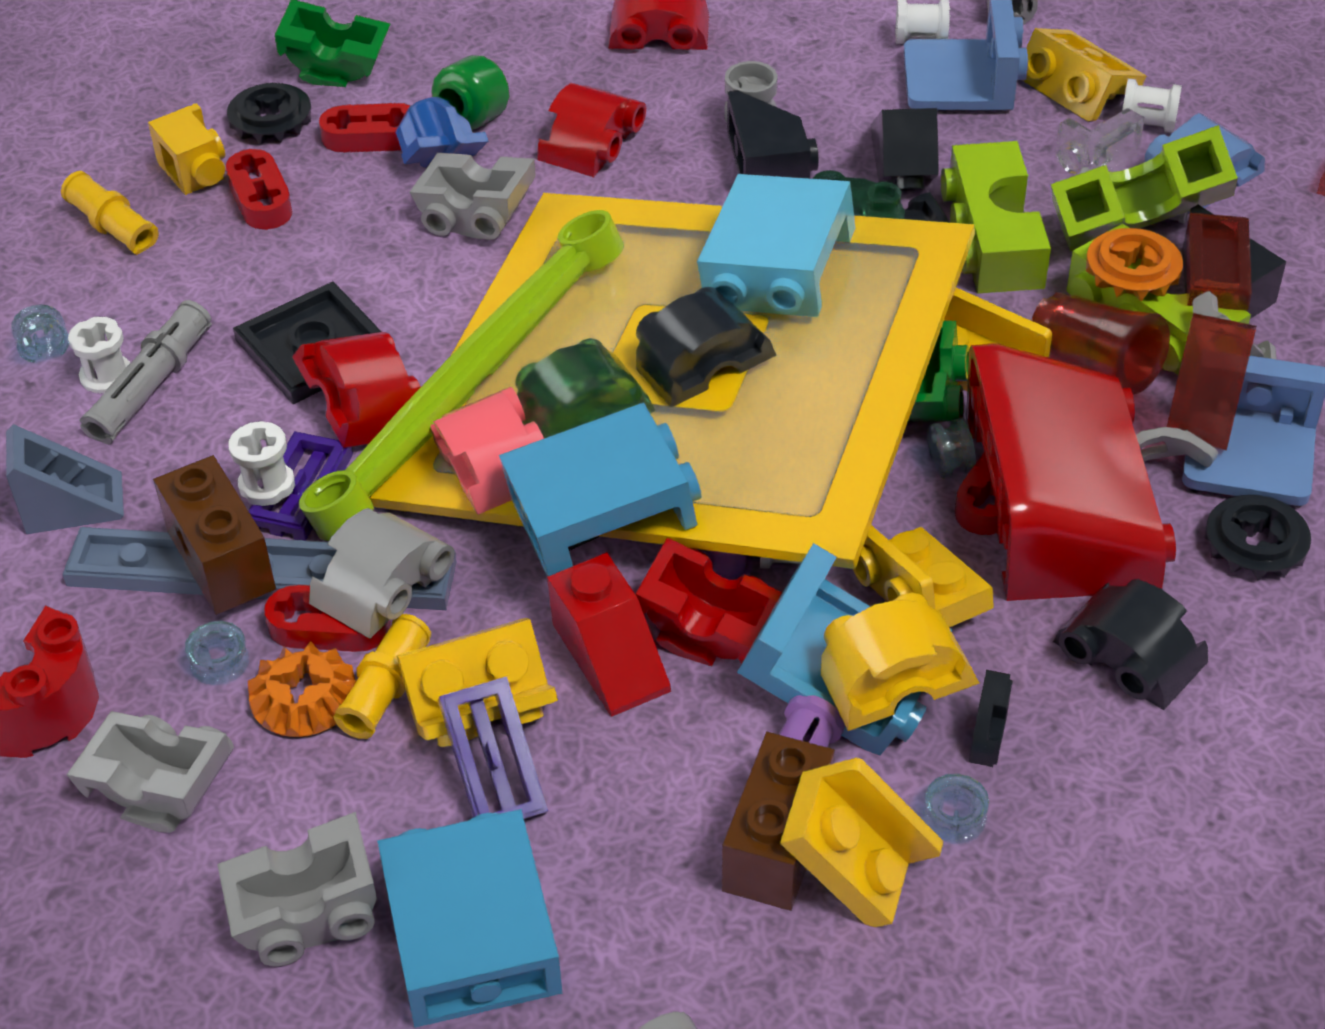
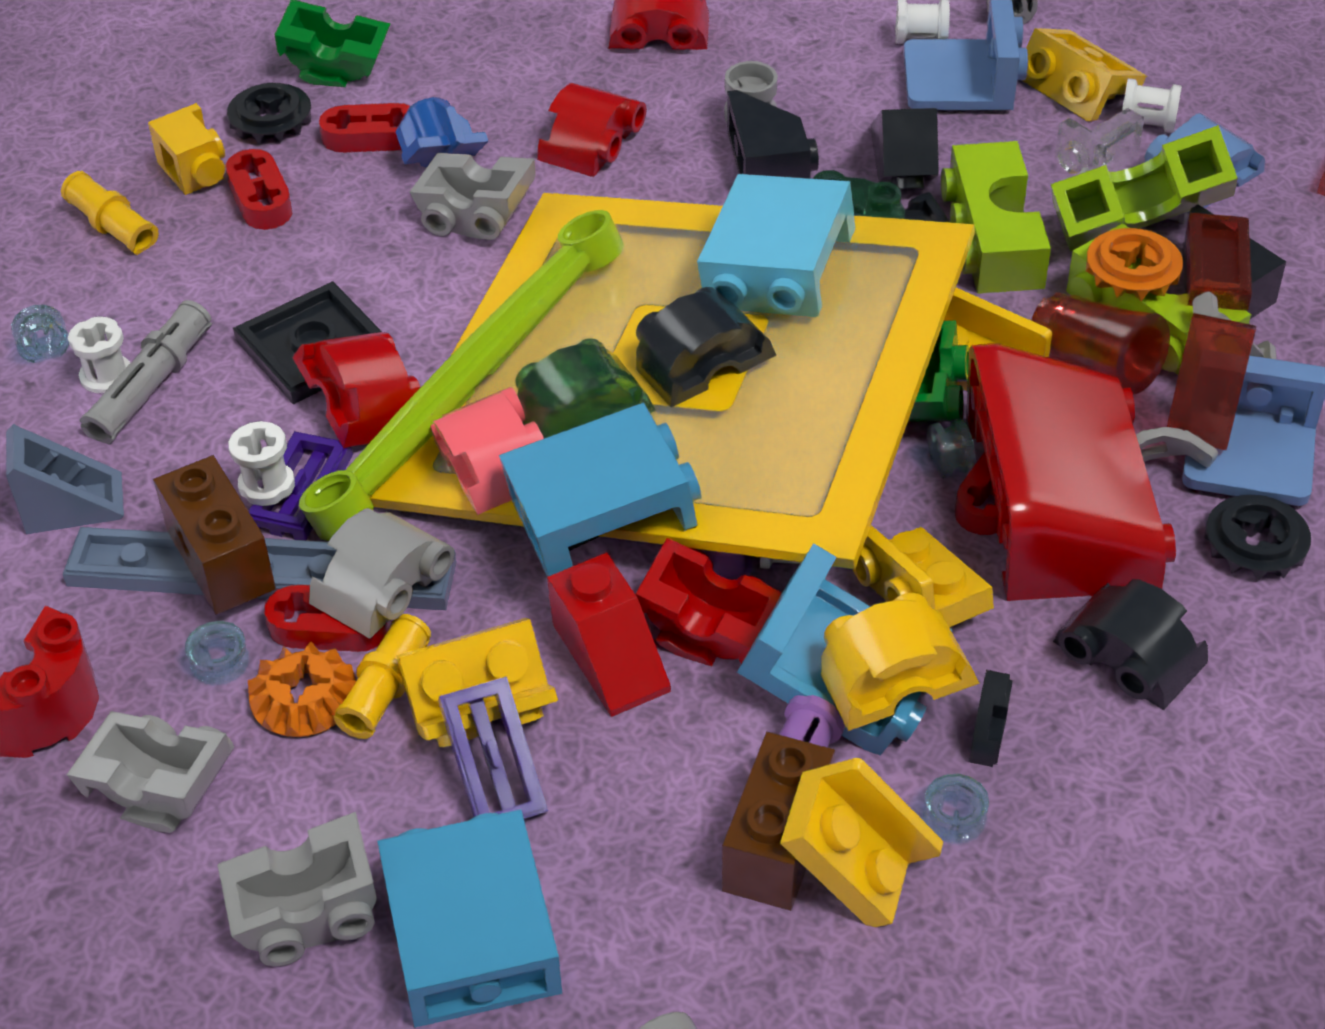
green head [431,55,510,130] -> none

